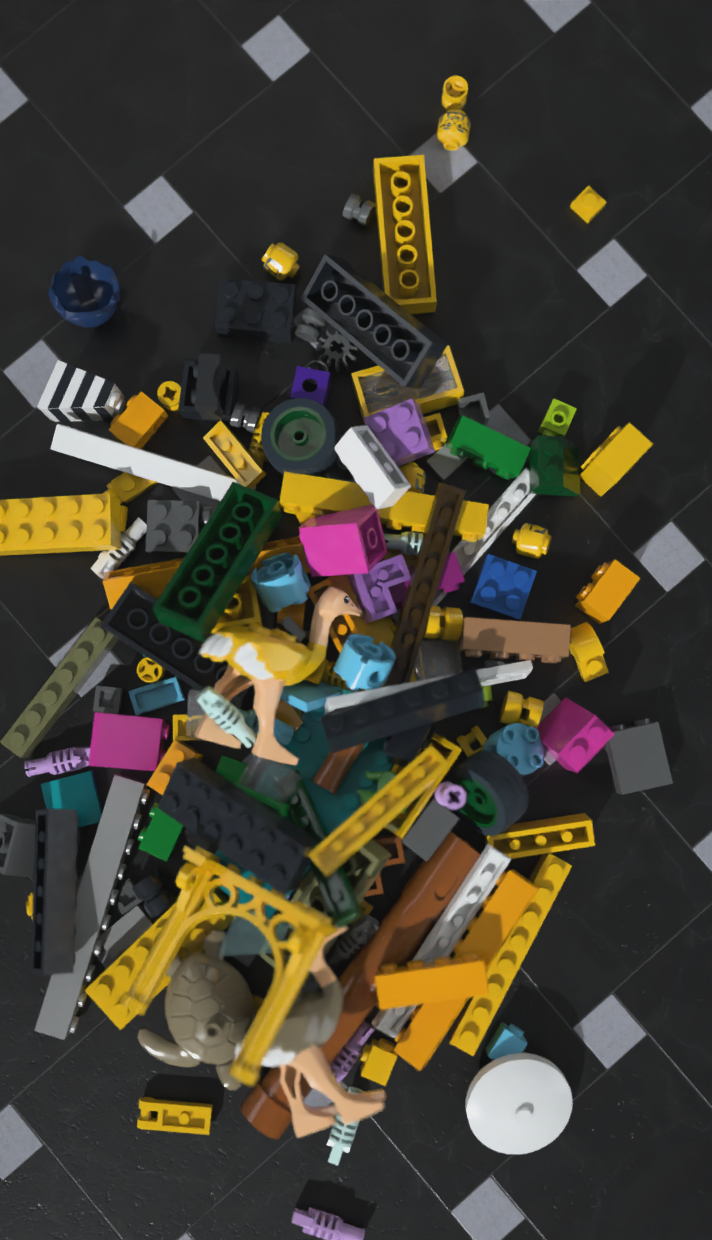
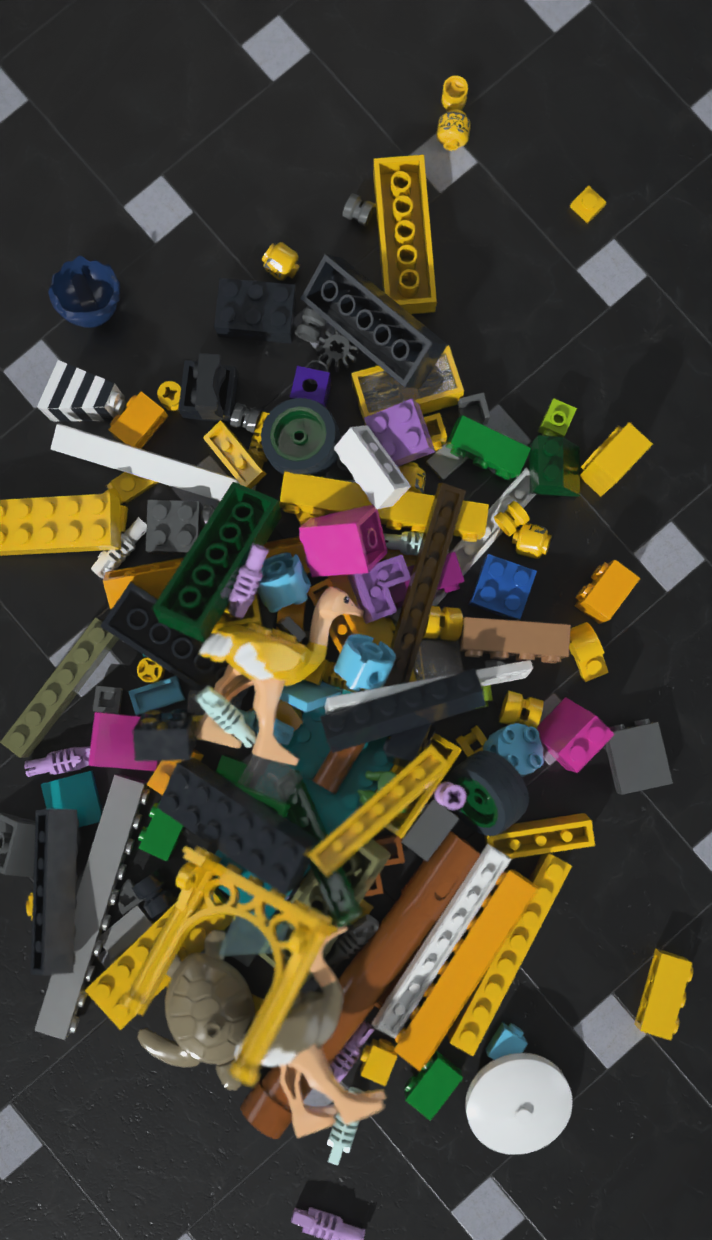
yellow plate [137,1097,213,1135] -> none
light orange brick [375,952,489,1010] -> none
none -> black brick [133,709,197,761]
none -> lavender hinge [228,544,269,618]
none -> green brick [404,1050,463,1121]
none -> yellow wheel [494,501,530,536]
none -> yellow brick [634,948,693,1040]

